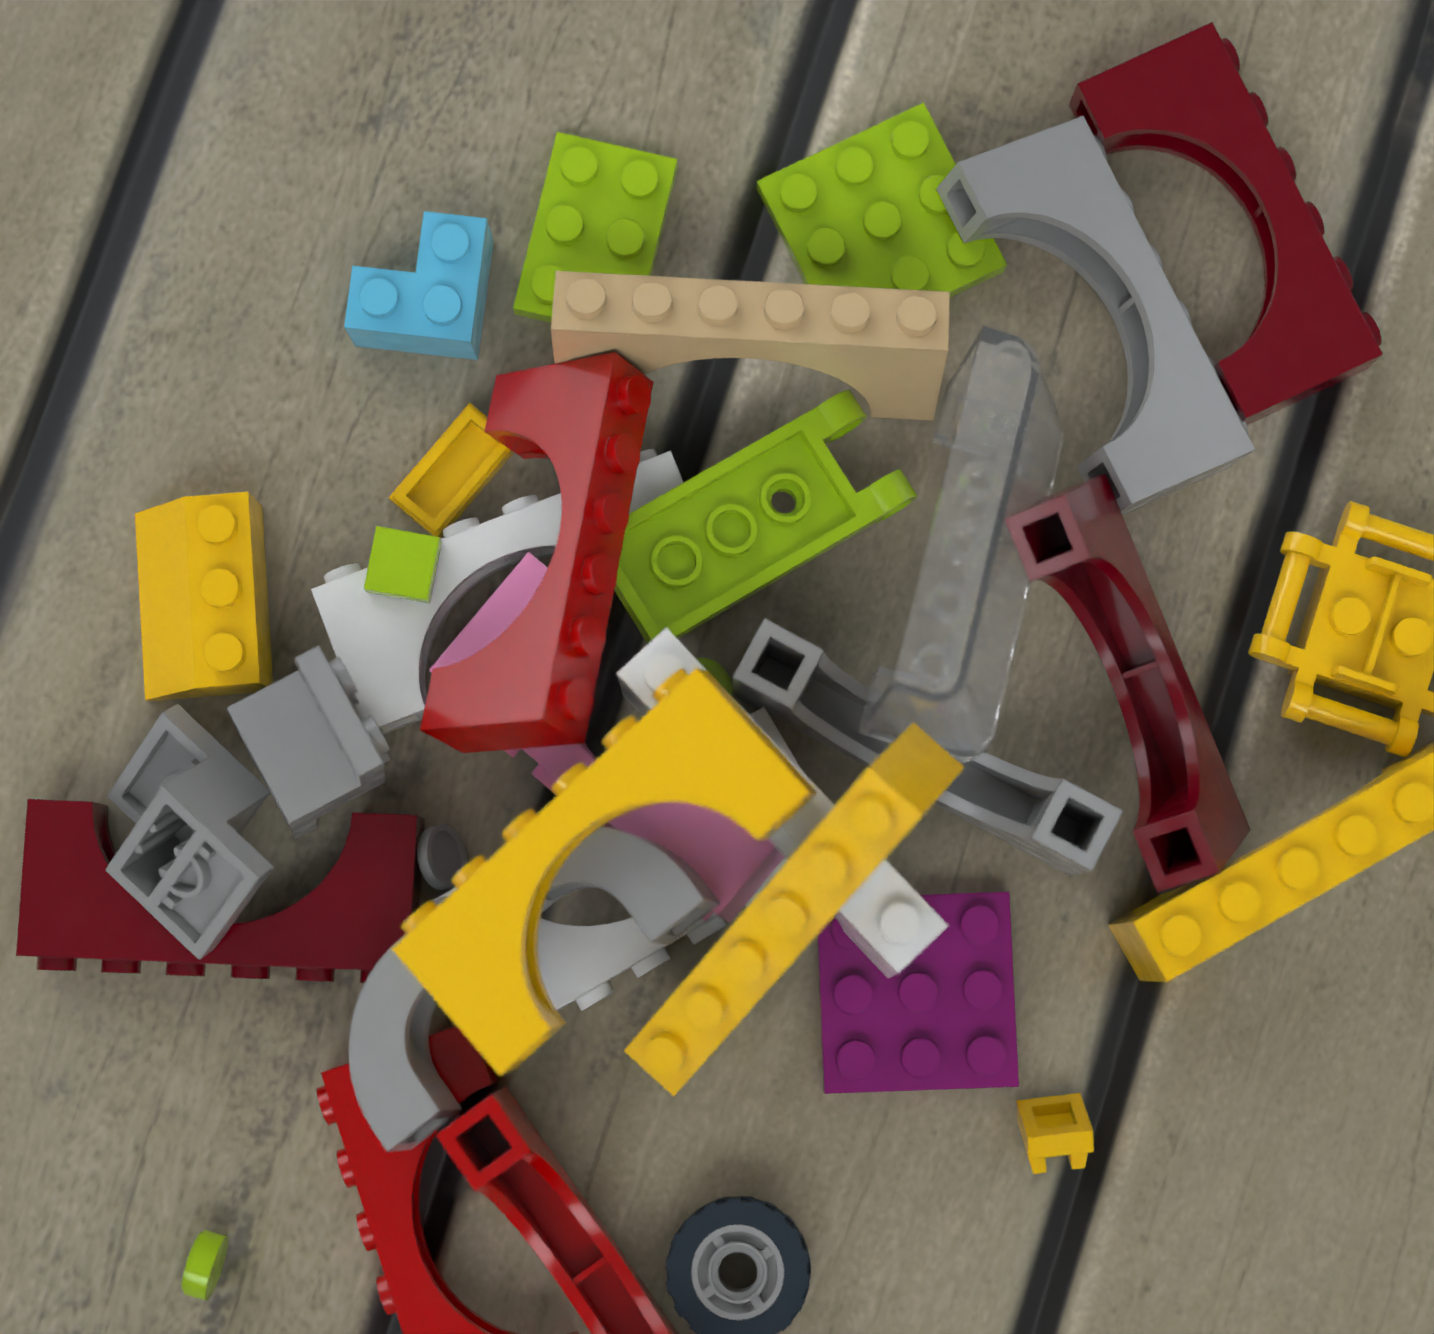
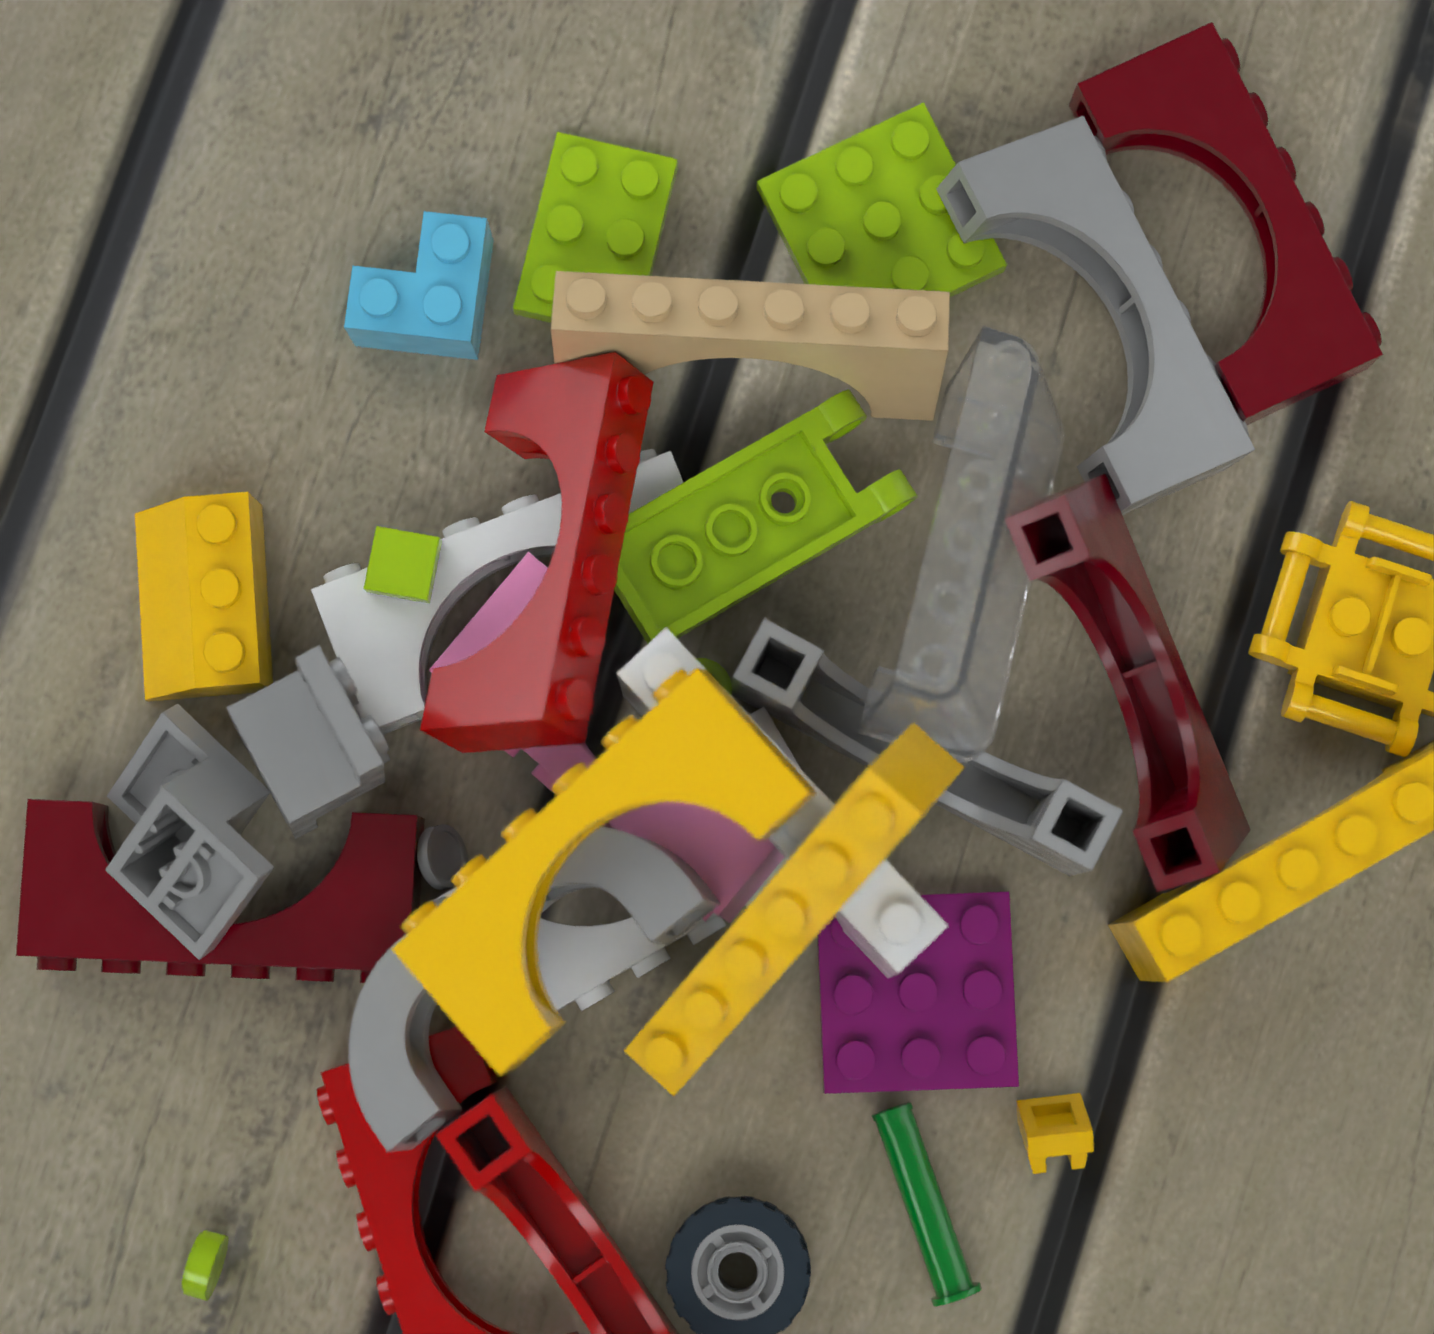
yellow tile [388,403,514,538] -> none
none -> green pin [872,1102,982,1306]

